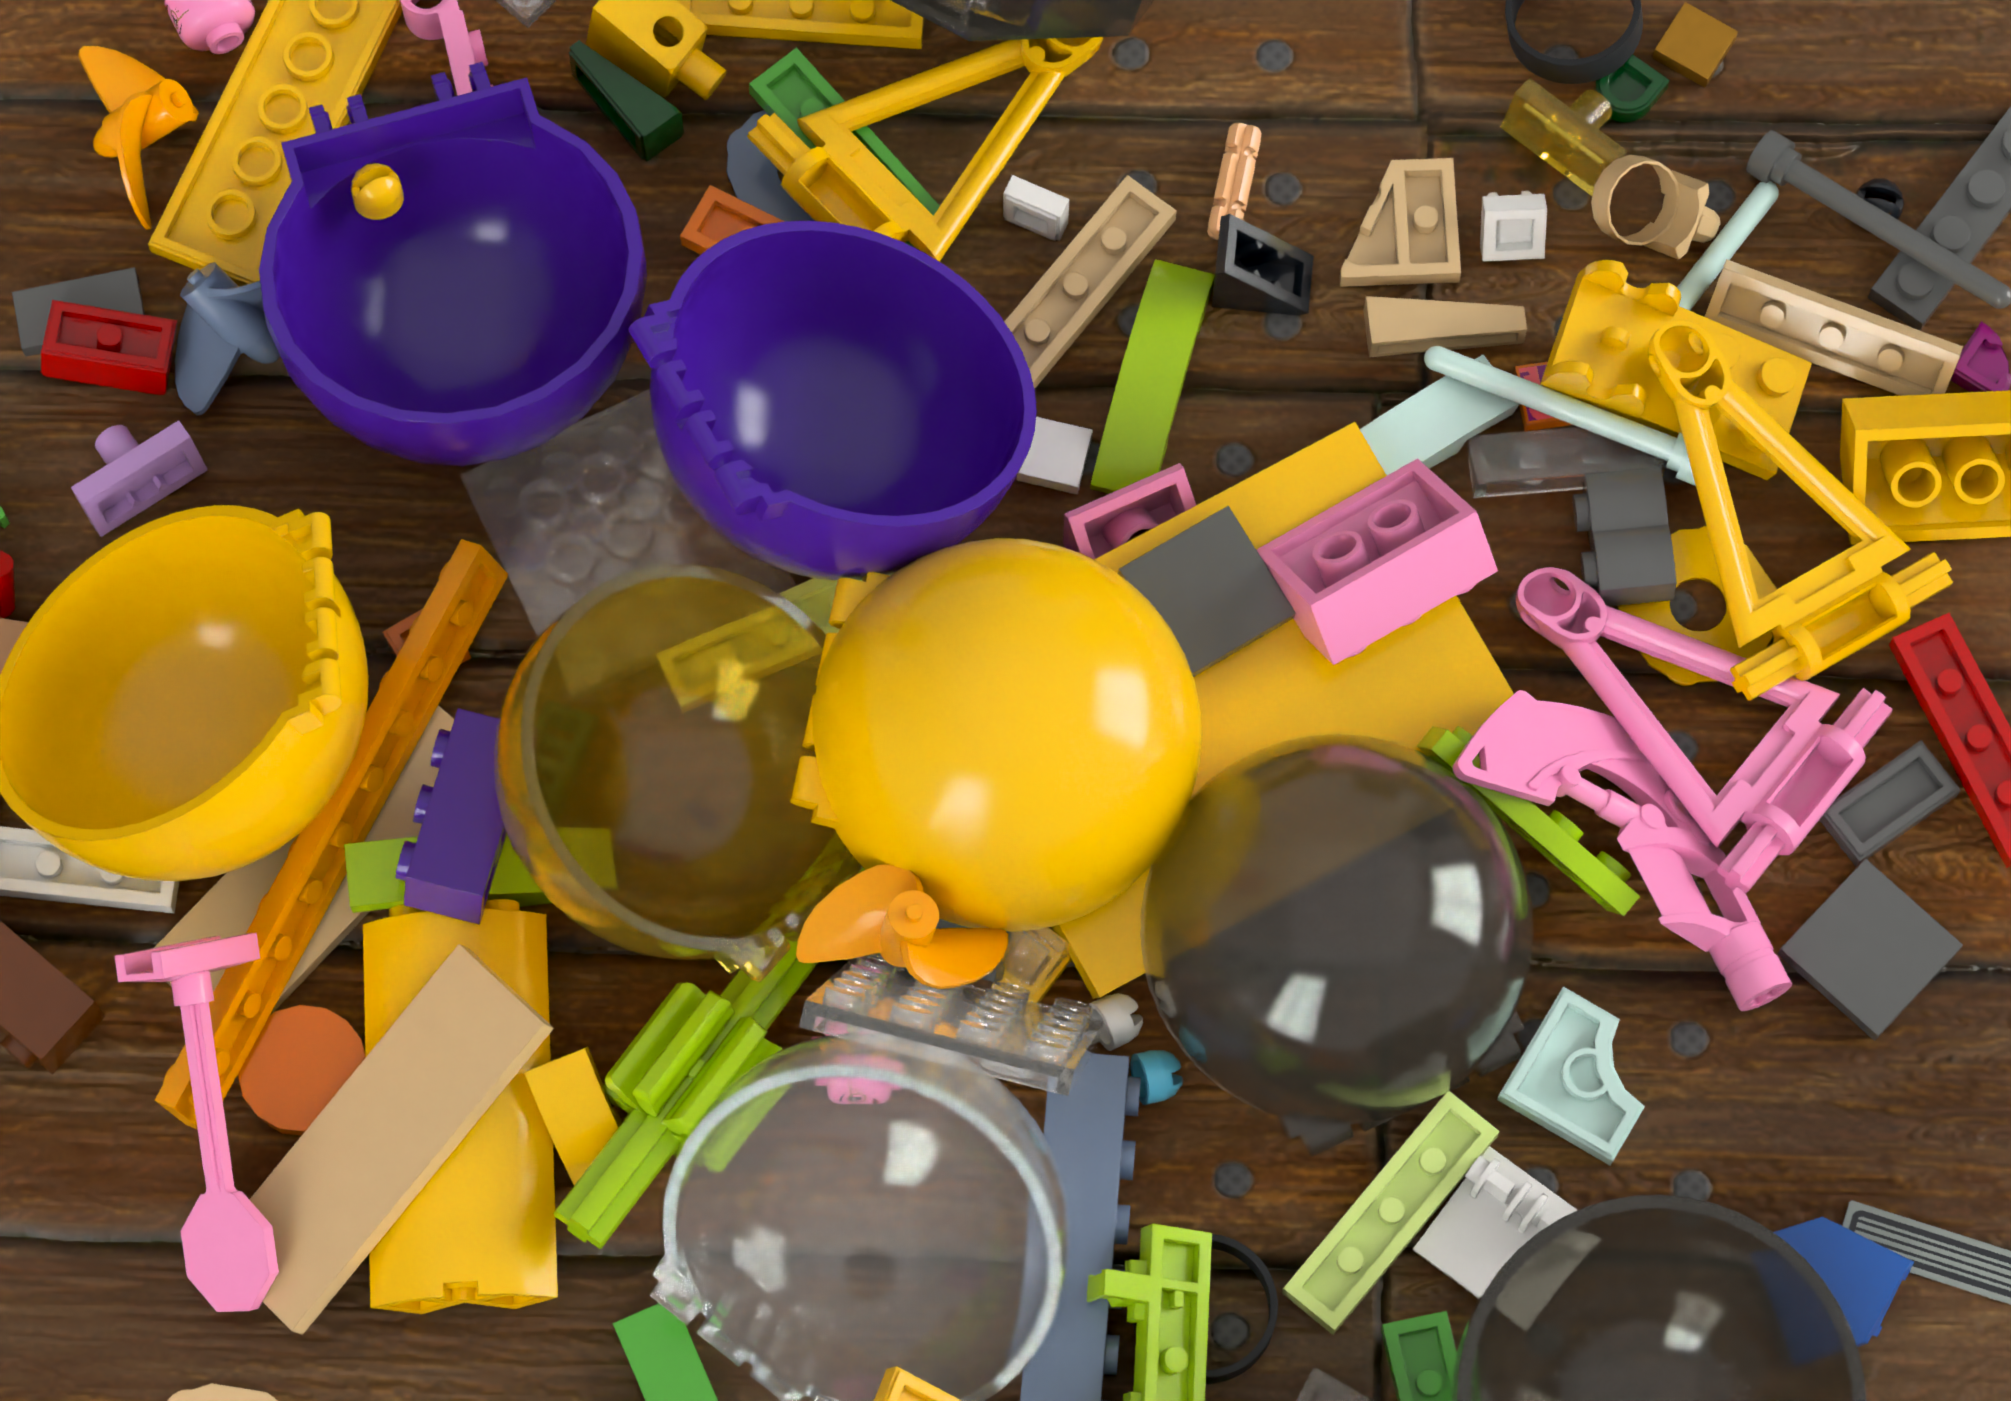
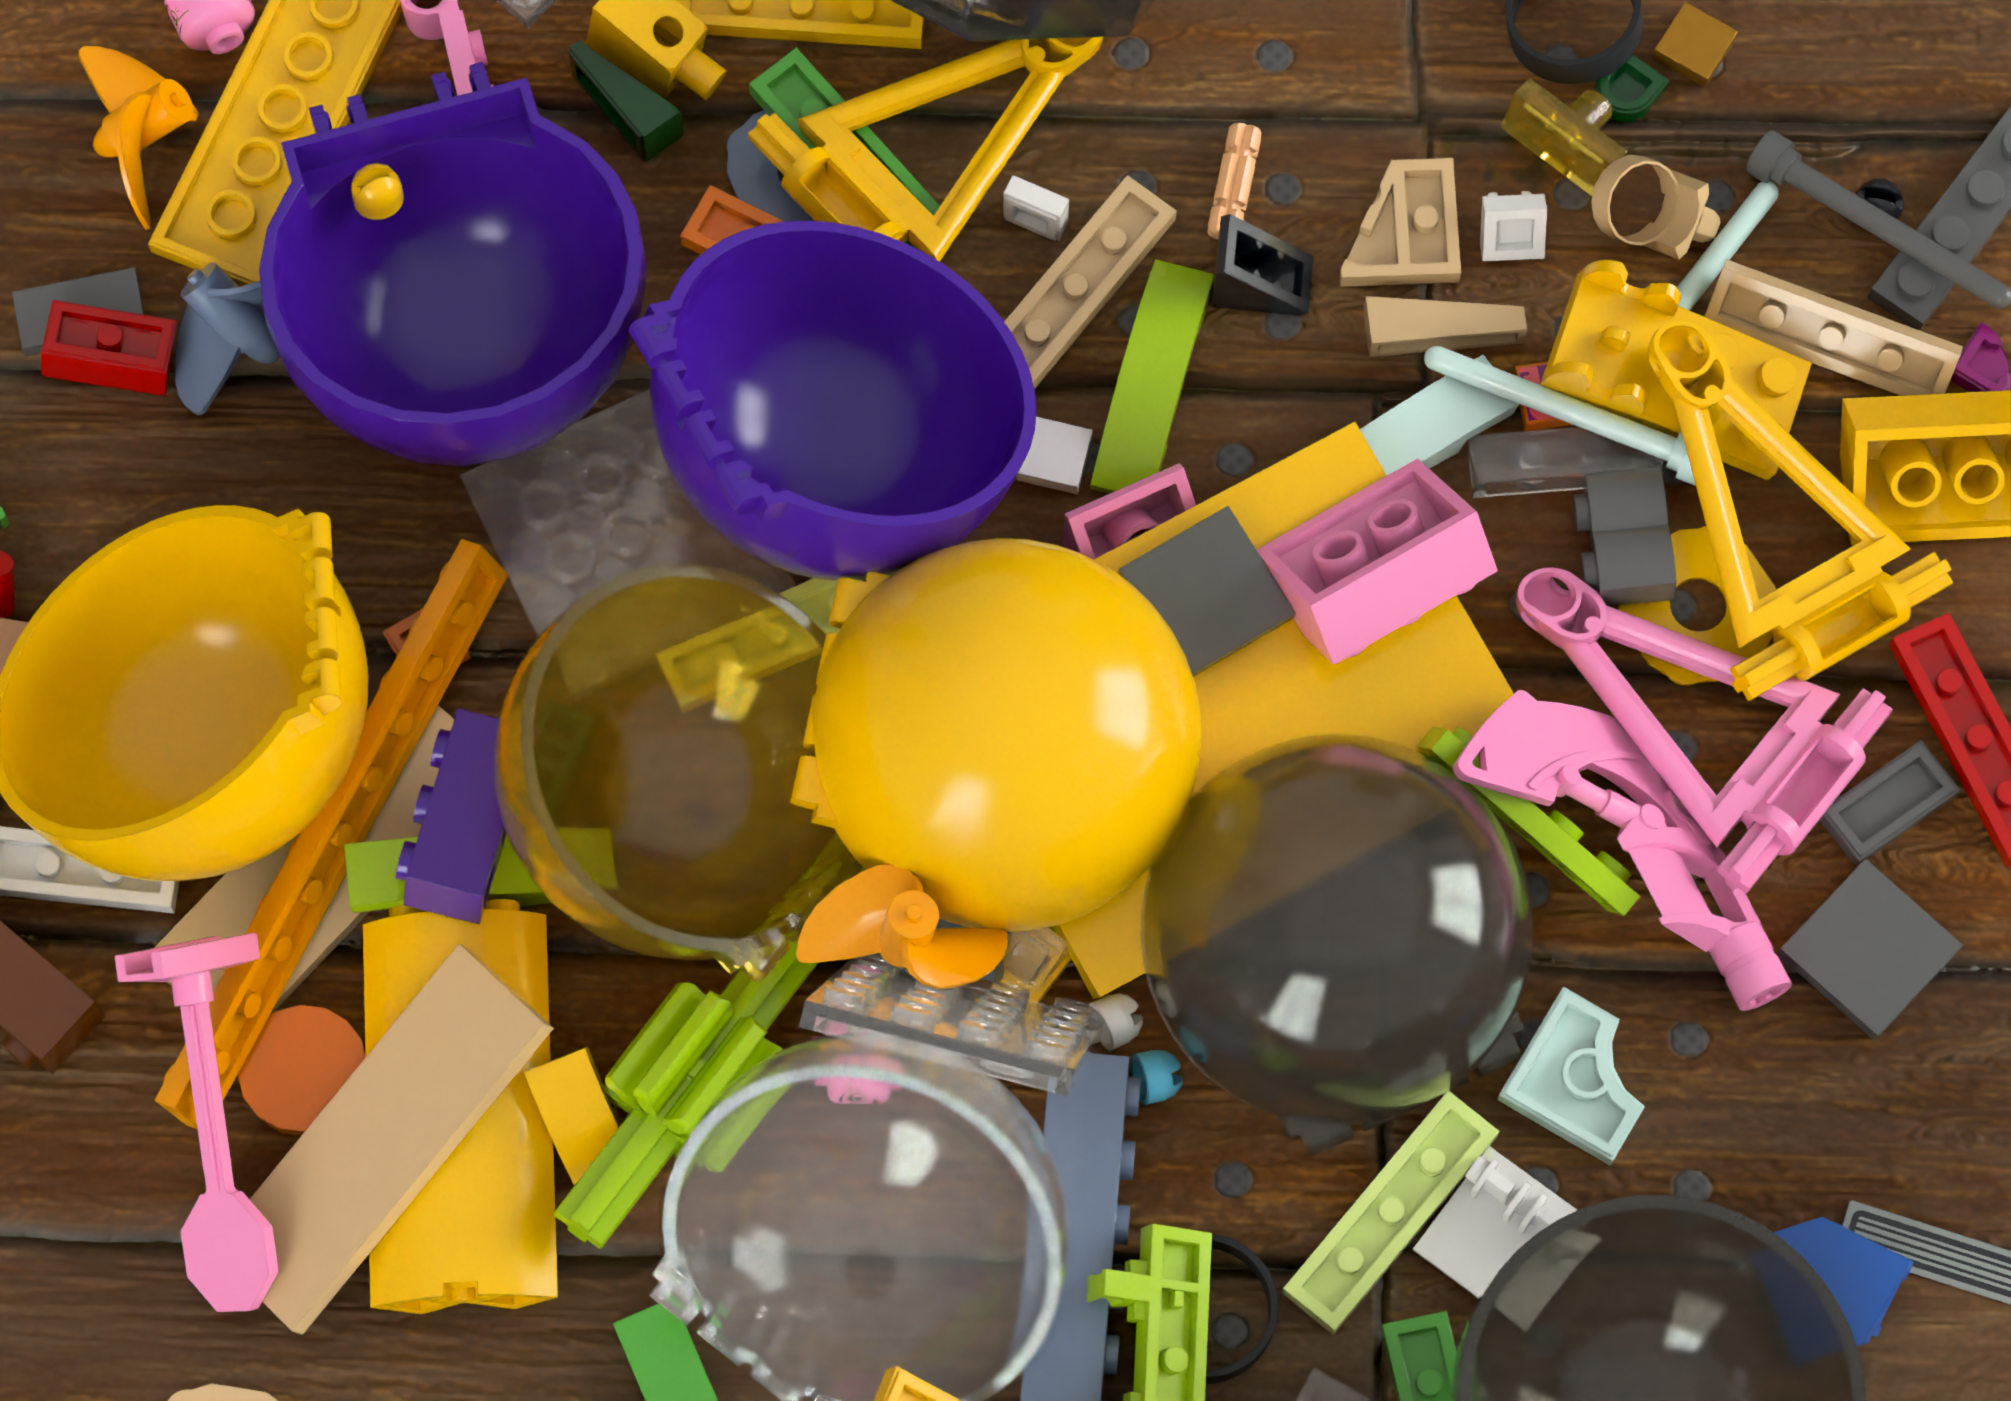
lavender tile [71,420,208,537] -> none

